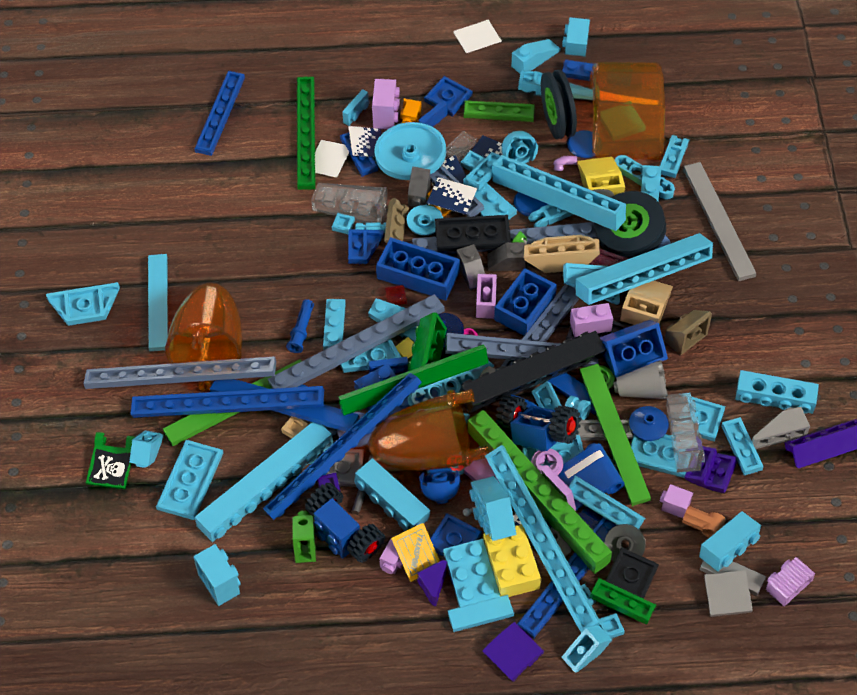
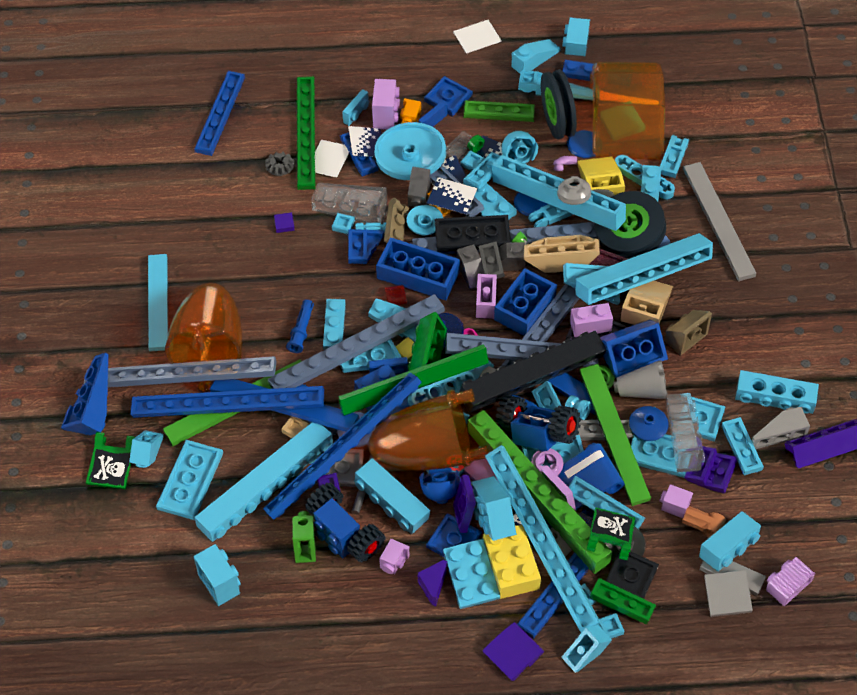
medium azure wing [46,282,120,326] -> none
yellow sticker [391,523,440,582] -> none
medium azure tile [448,595,514,632] -> none
none -> blue wedge [61,353,109,435]
none -> dark grey gear [265,151,294,176]
none -> dark purple tile [274,212,295,233]
none -> dark purple tile [453,475,476,533]
none -> green tile [467,135,485,153]
none -> dark grey plate [478,242,505,279]
none -> light grey piece [558,176,591,205]
none -> flag [586,507,635,560]

